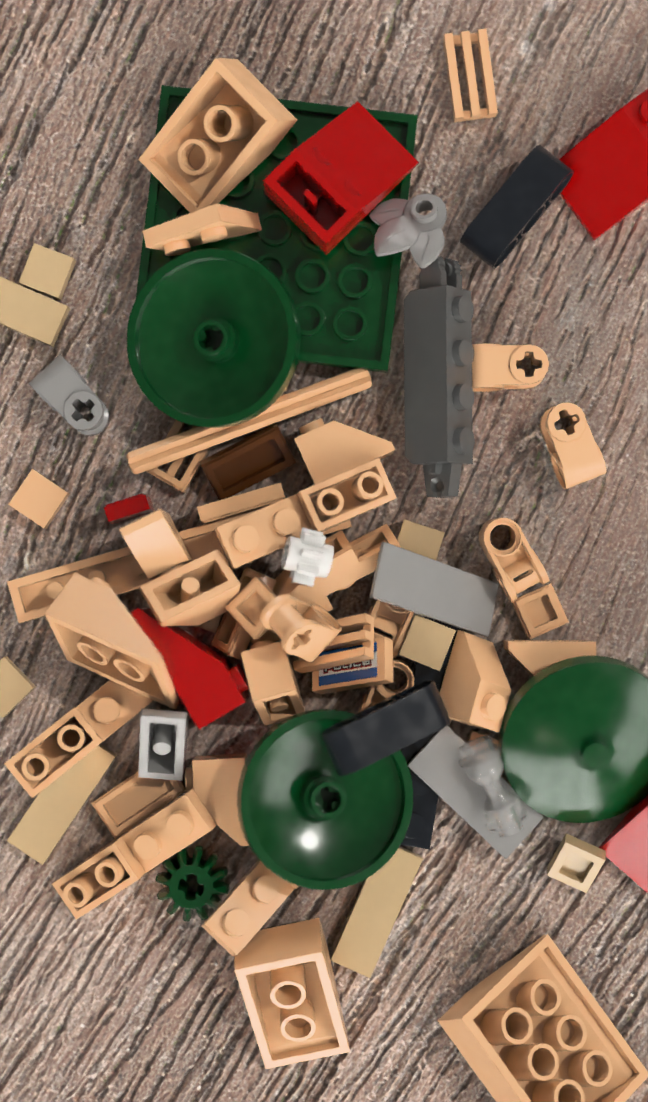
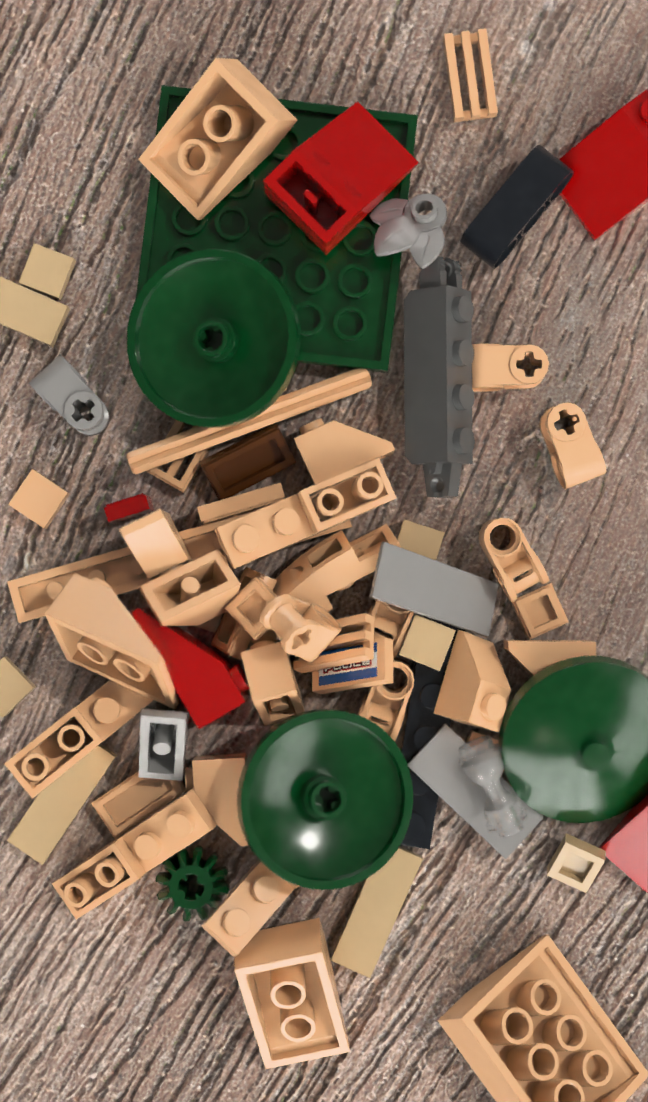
light nougat wing [142,203,262,256] -> none
white gear [281,528,334,587] -> none
black beam [320,680,451,776] -> none

